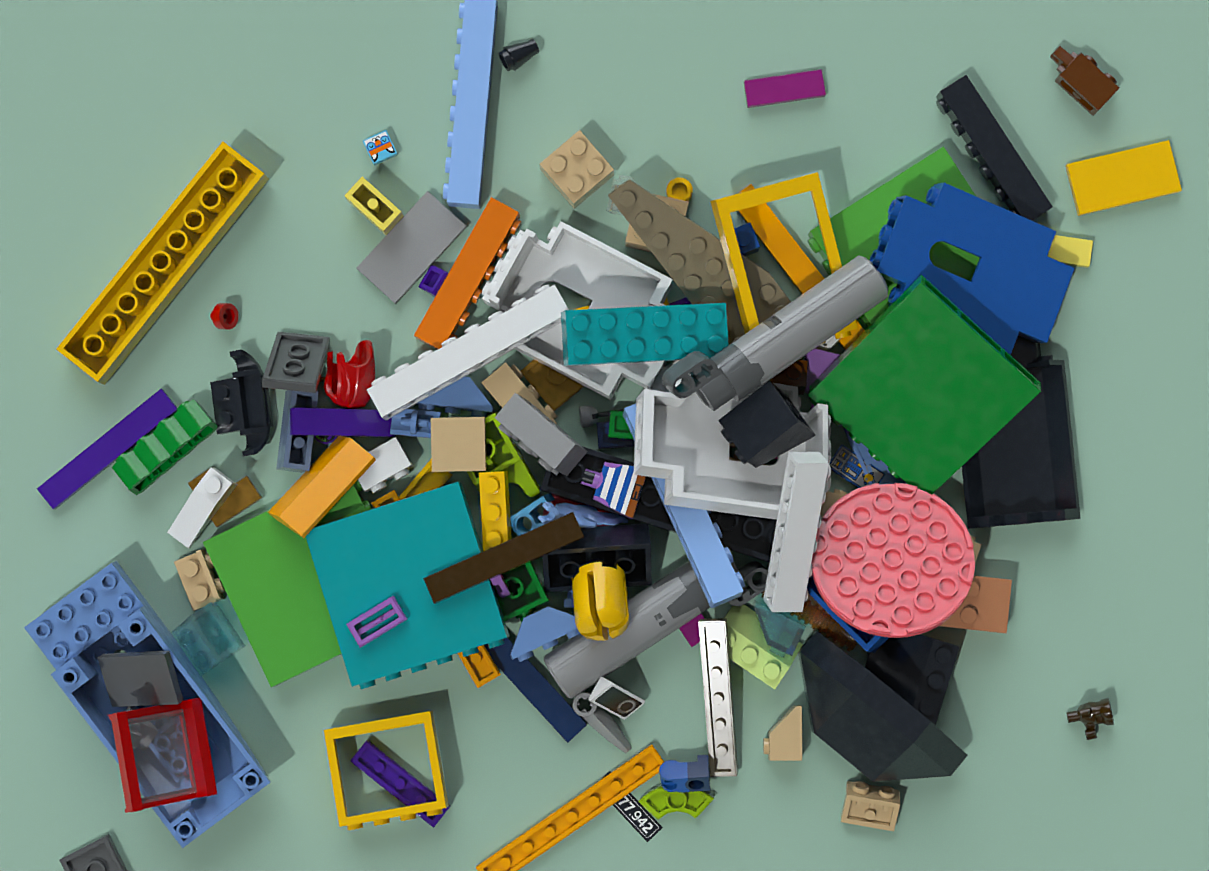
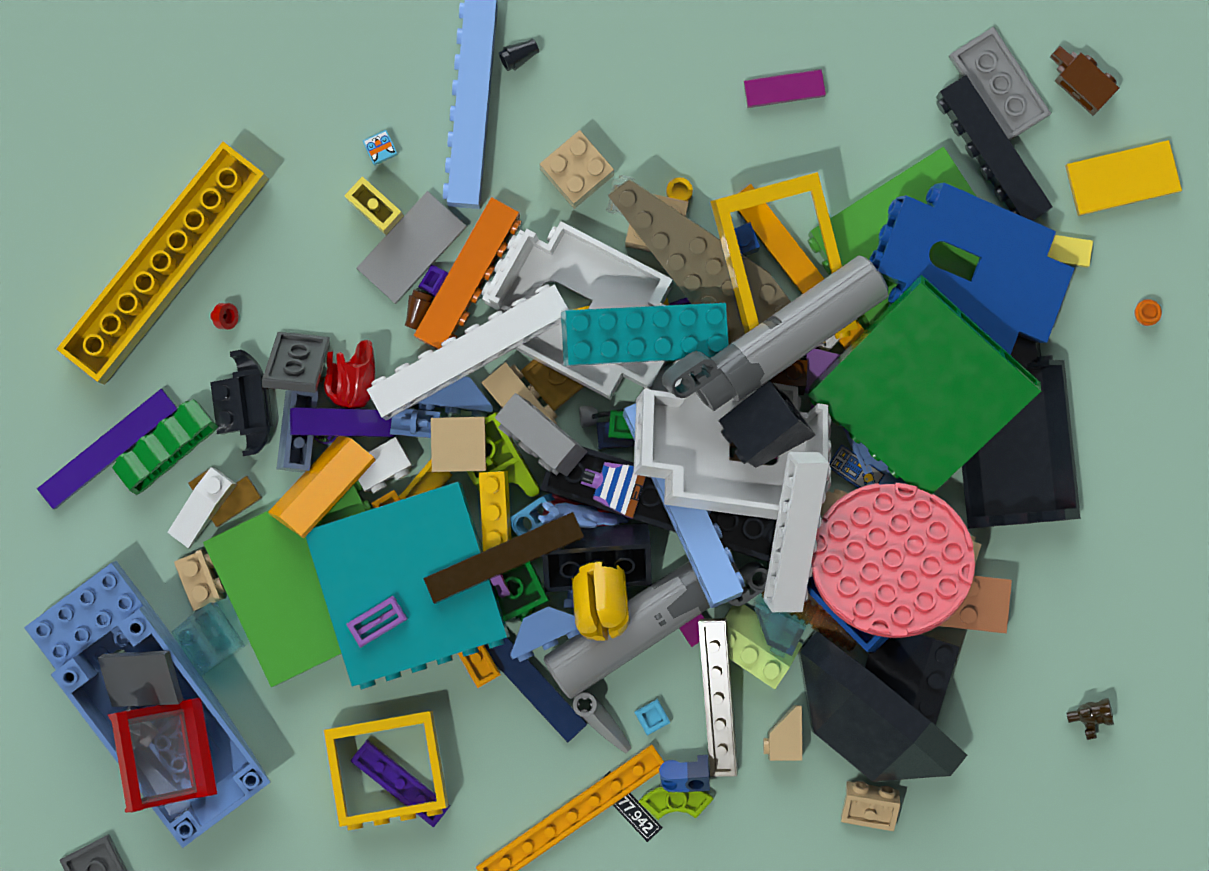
slope [588,677,645,720] -> none
none -> reddish brown cone [405,289,434,330]
none -> medium azure tile [634,699,670,736]
none -> light grey tile [949,27,1051,141]
none -> orange plate [1134,299,1162,326]

